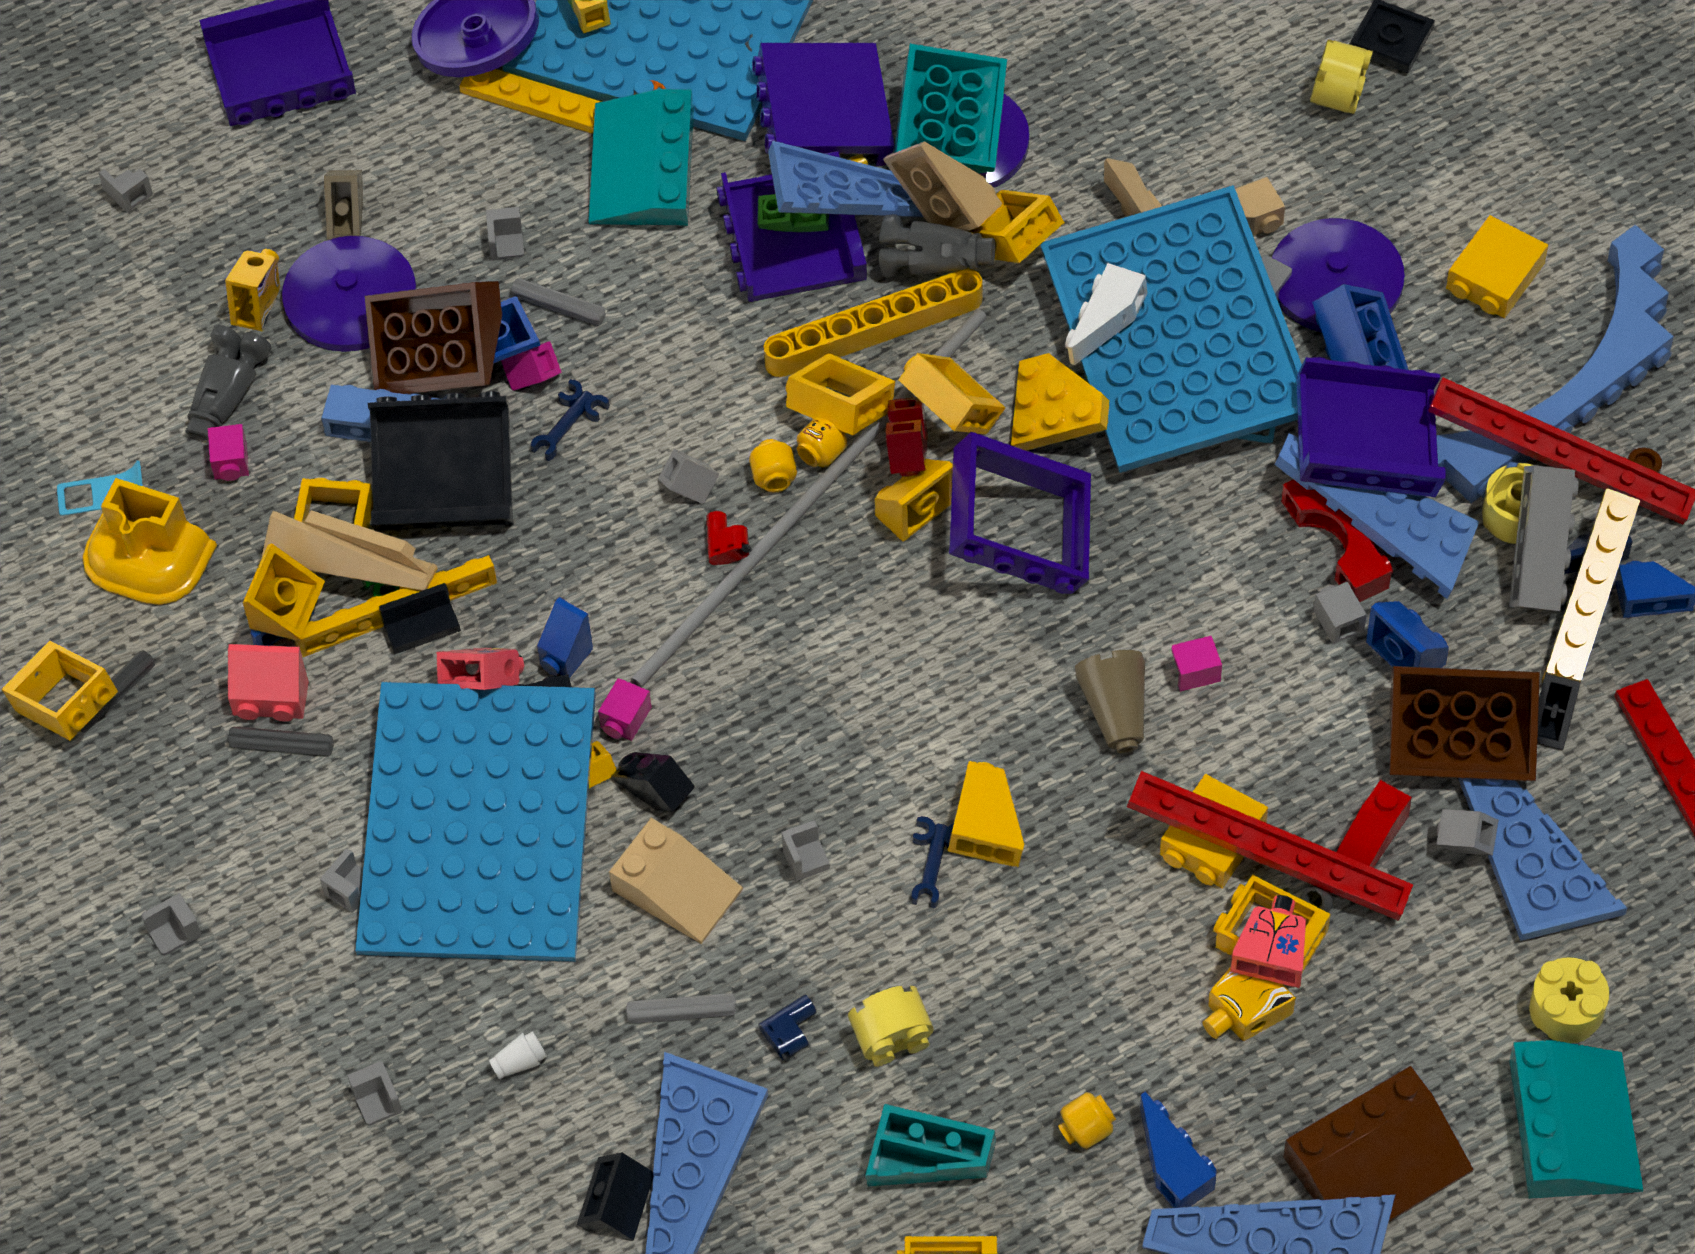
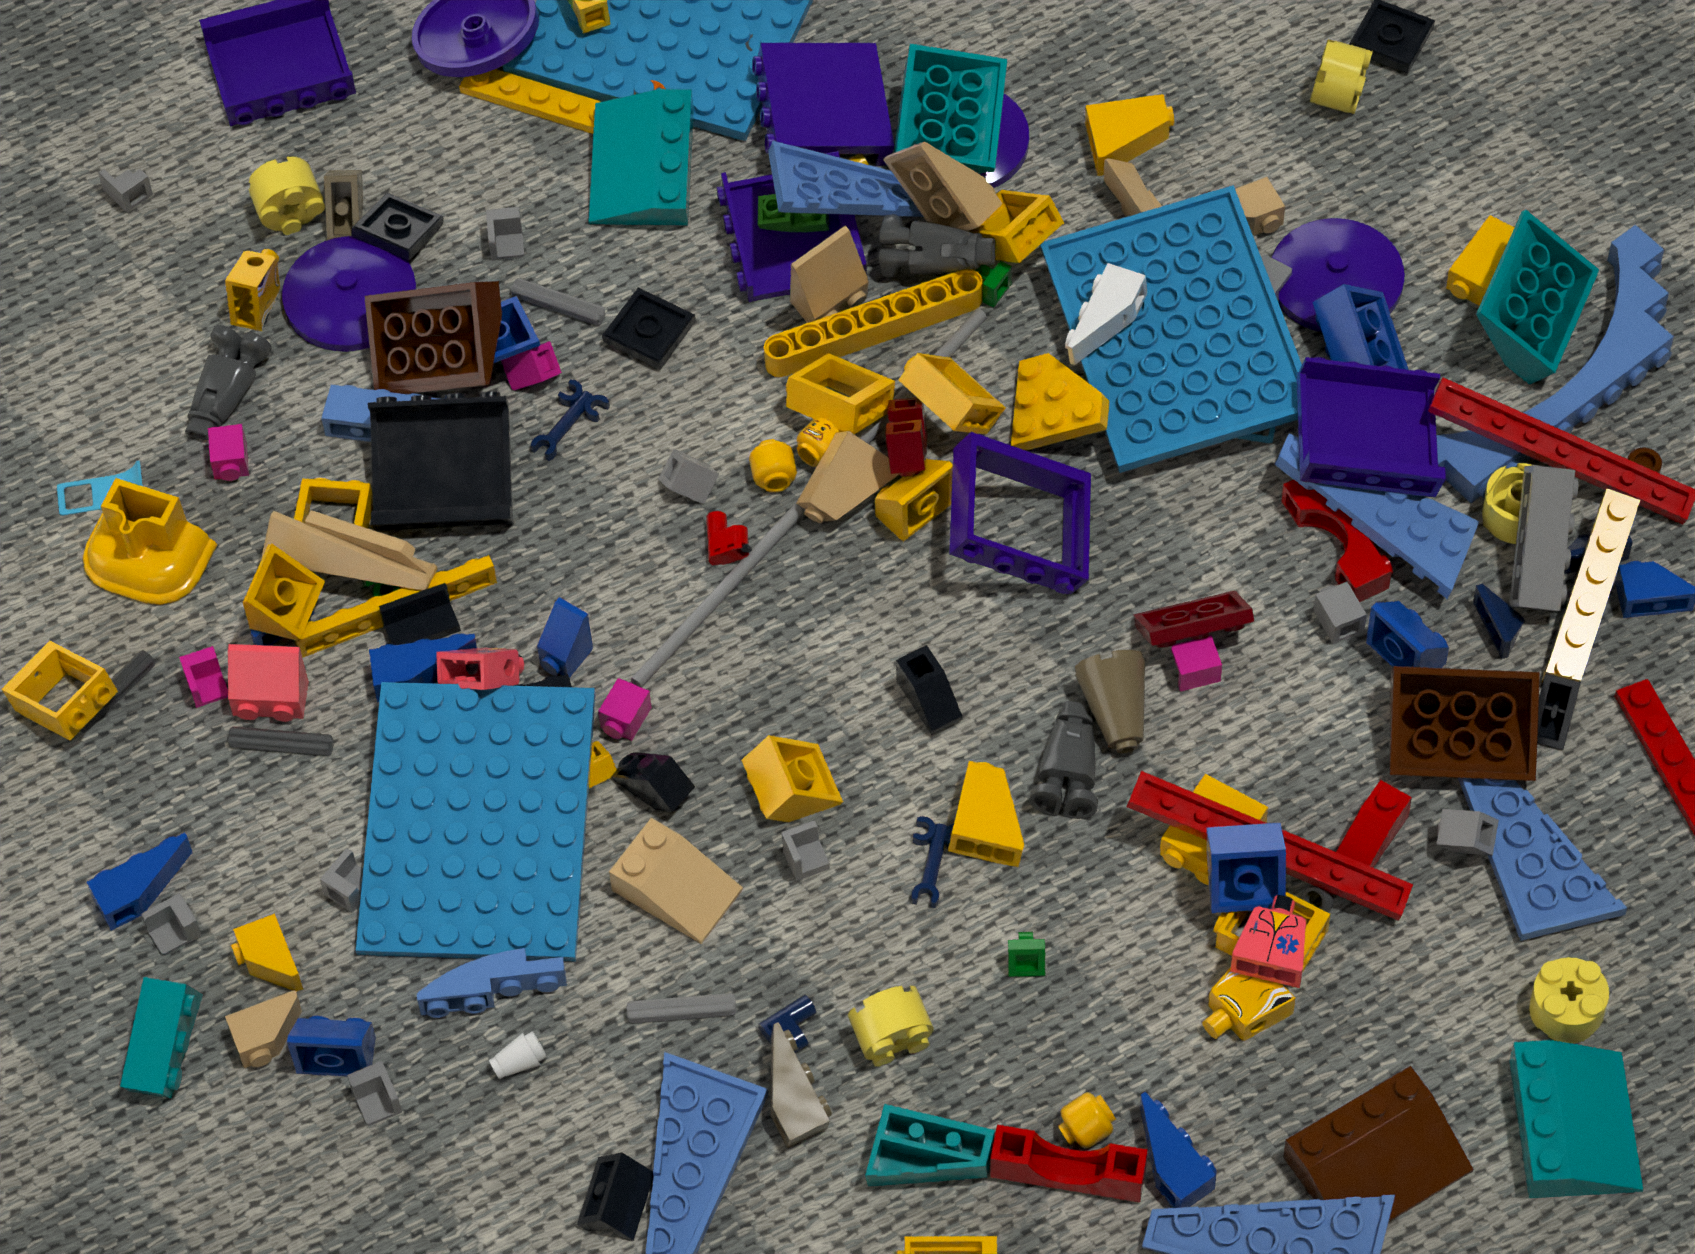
none -> blue slope [87,832,193,931]
none -> teal wedge [120,977,203,1098]
none -> dark pink panel [179,646,228,708]
none -> tan slope [225,990,302,1068]
none -> yellow slope [231,913,303,992]
none -> light yellow brick [248,157,325,235]
none -> blue slope [287,1016,376,1076]
none -> black plate [352,193,444,261]
none -> blue slope [369,634,477,702]
none -> medium blue slope [417,948,567,1018]
none -> black plate [602,287,696,369]
none -> yellow slope [741,735,843,822]
none -> dark tan slope [770,1022,832,1148]
none -> tan slope [790,226,869,323]
none -> tan slope [796,431,899,523]
none -> black slope [896,645,963,735]
none -> green tile [976,260,1012,308]
none -> red arch [990,1124,1148,1203]
none -> green tile [1008,931,1045,977]
none -> dark grey piece [1029,701,1098,819]
none -> yellow slope [1085,94,1174,176]
none -> dark red plate [1133,590,1255,648]
none -> blue slope [1206,823,1286,913]
none -> dark blue slope [1473,583,1525,659]
none -> teal slope [1476,209,1599,385]

